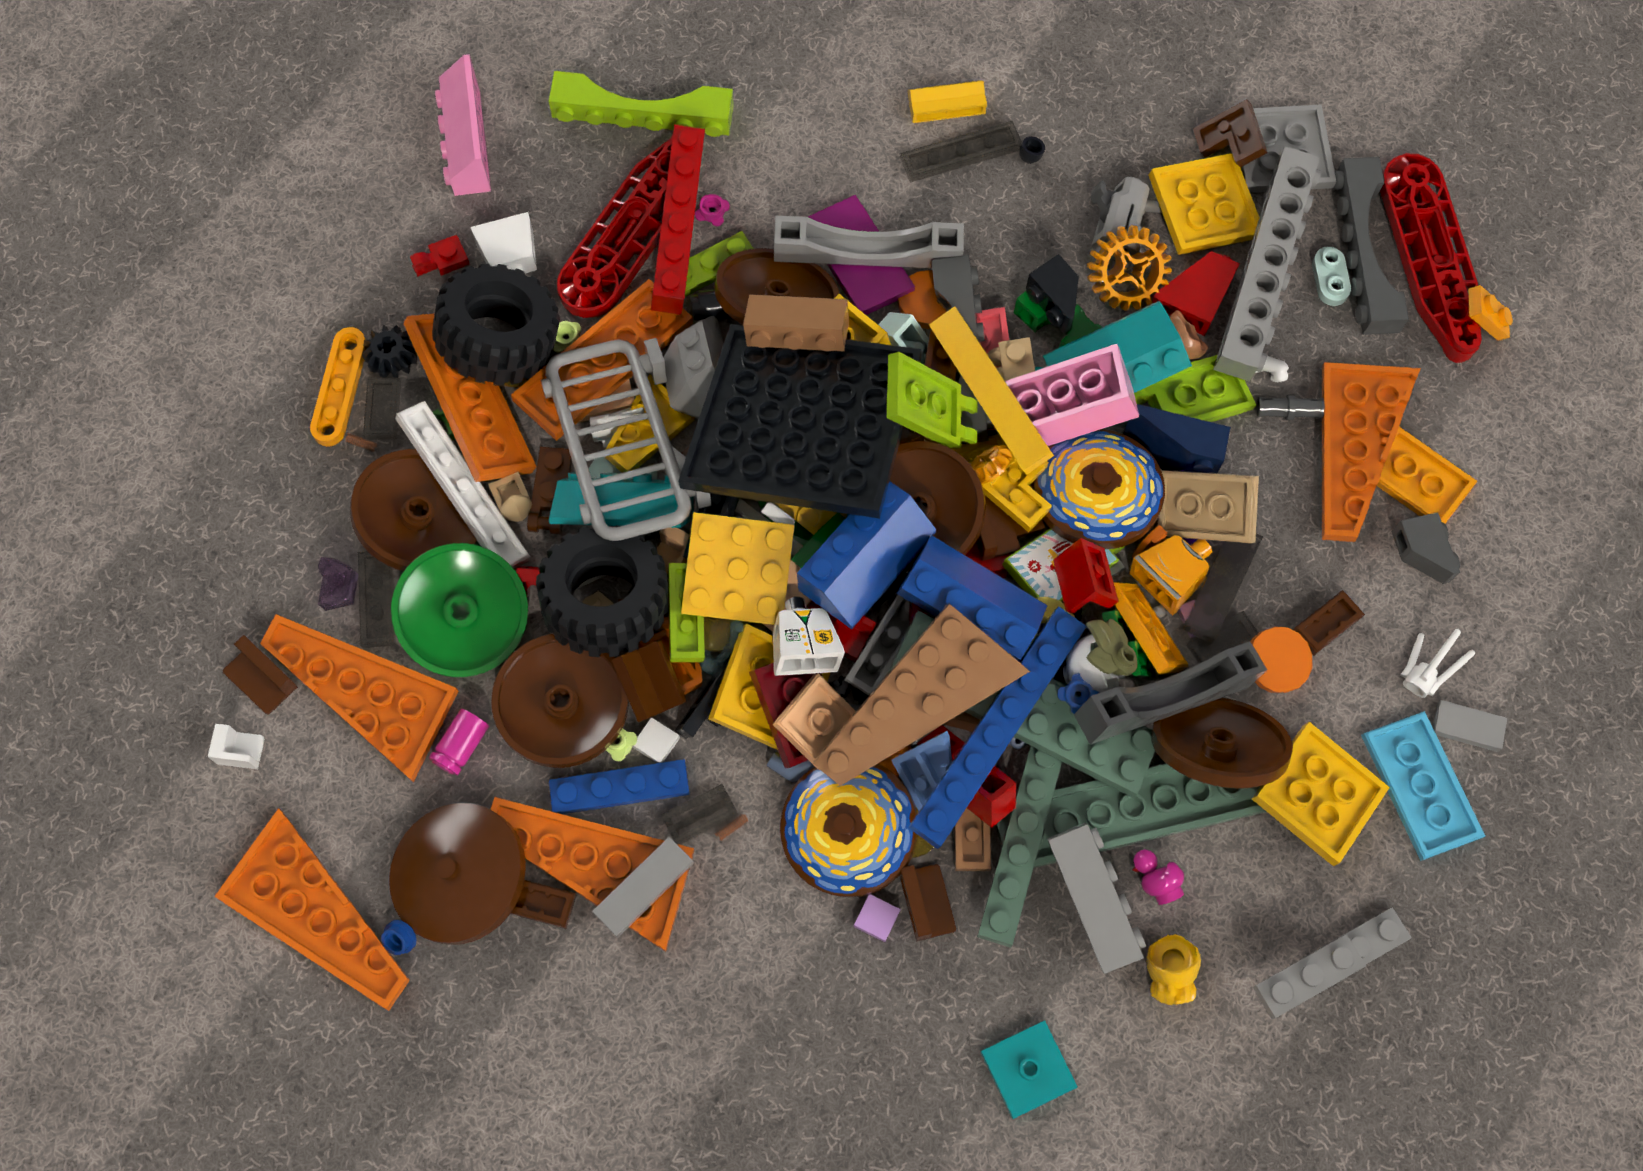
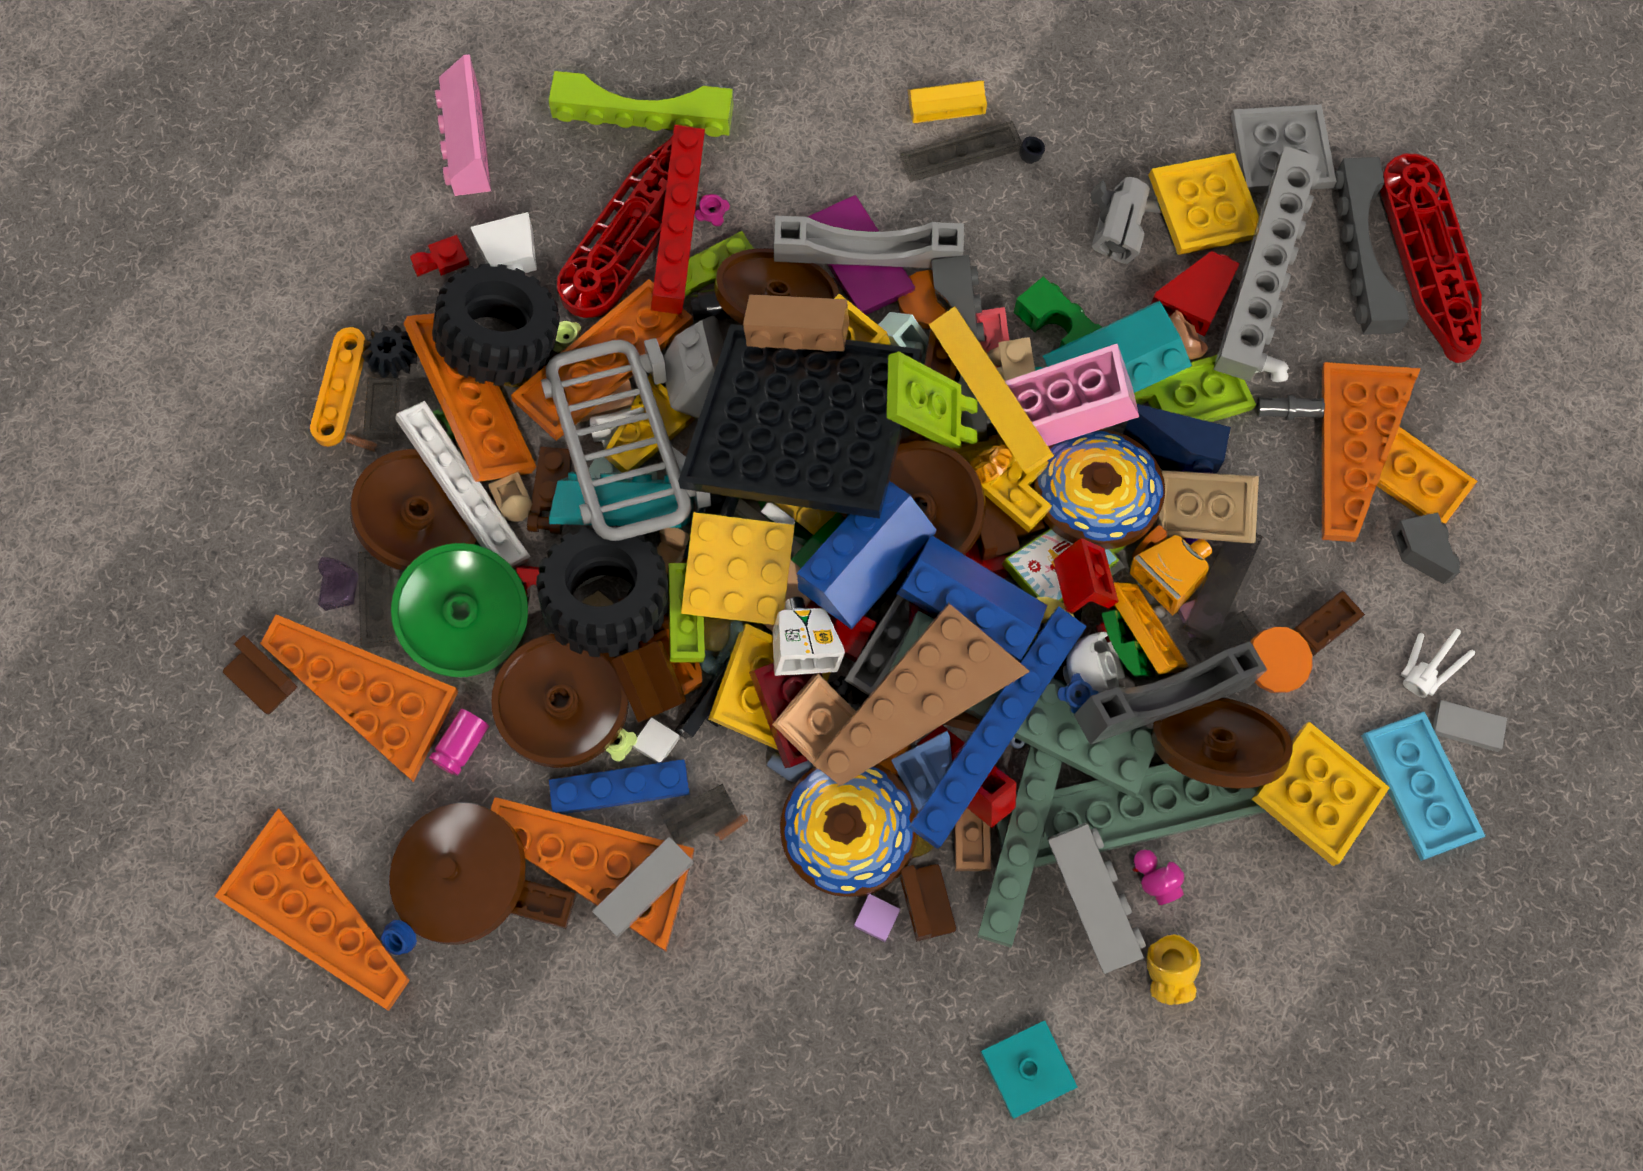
white panel [208,724,265,769] -> none
black slope [1026,254,1079,334] -> none
olive plate [1086,618,1137,676] -> none
light orange gear [1087,225,1172,311] -> none
reddish brown plate [1193,99,1268,167] -> none
light grey bracket [1253,907,1412,1020] -> none
light aqua plate [1312,247,1351,306] -> none
light orange plate [1468,285,1513,340] -> none

